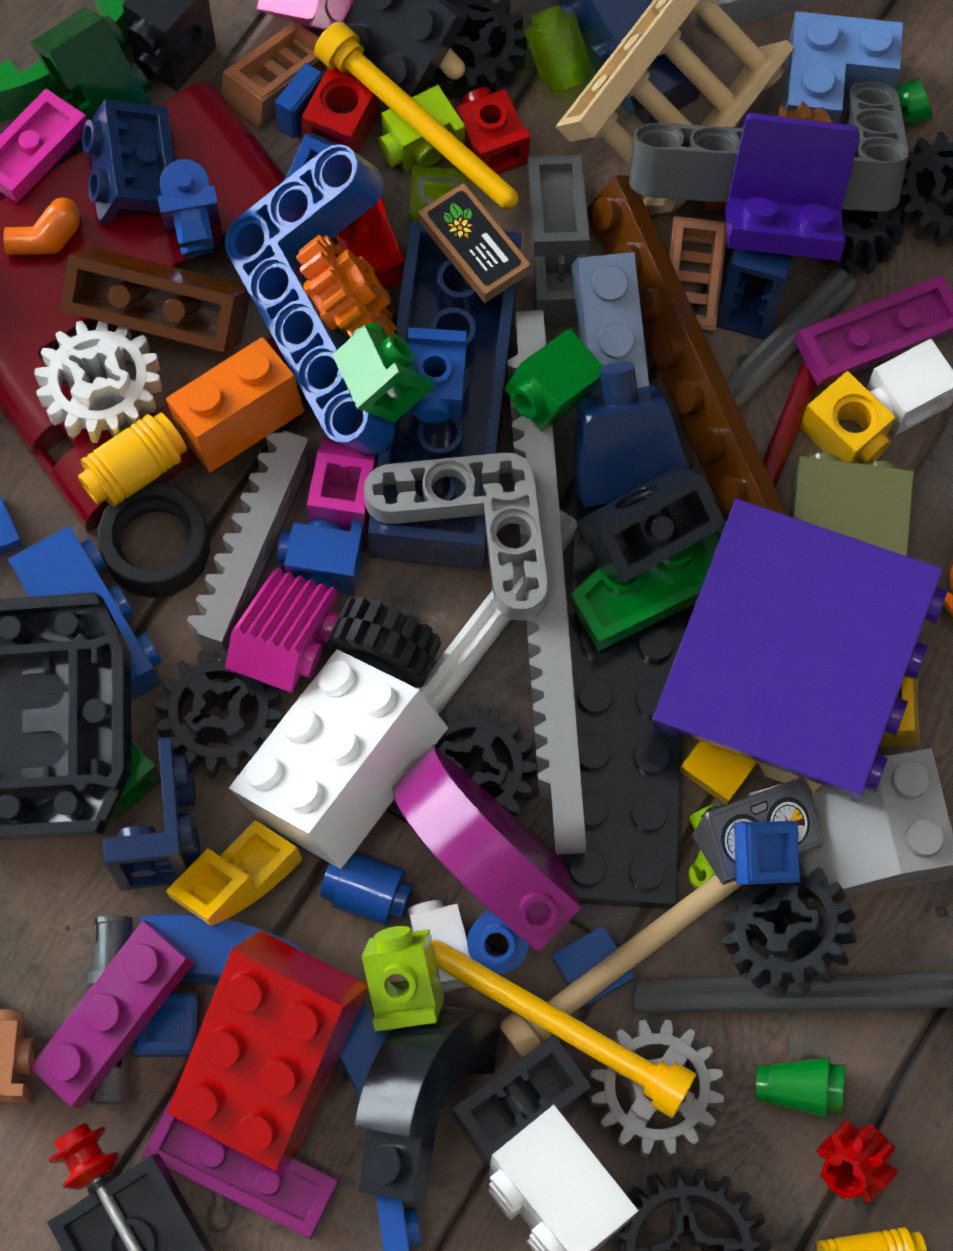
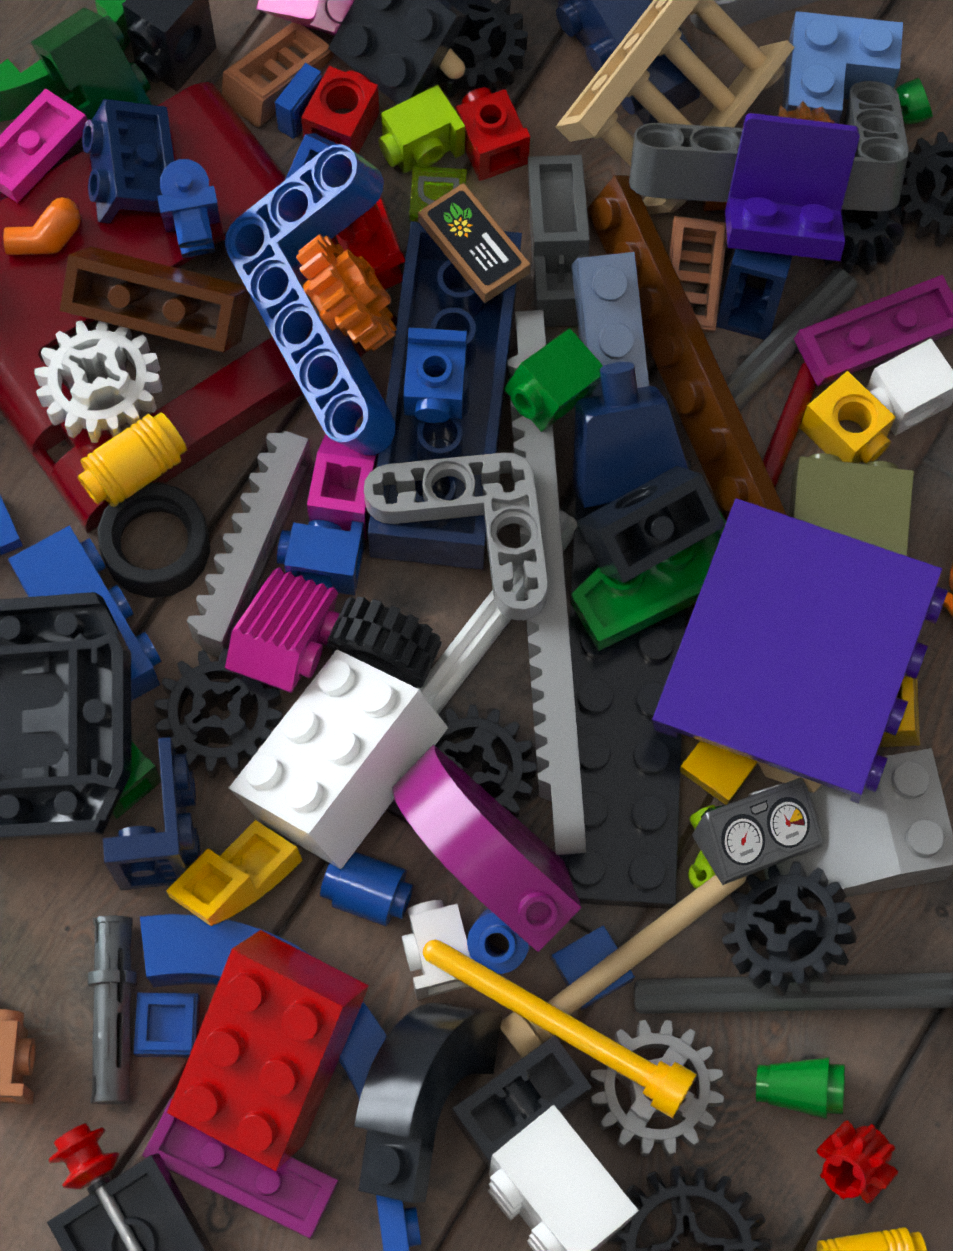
magenta plate [30,920,195,1108] -> none
orange brick [166,336,305,473] -> none
yellow piece [314,21,519,209] -> none
green brick [332,323,436,423] -> none
lime brick [361,926,444,1032] -> none
clear neon green brick [524,6,591,92] -> none
blue tile [734,821,800,885] -> none

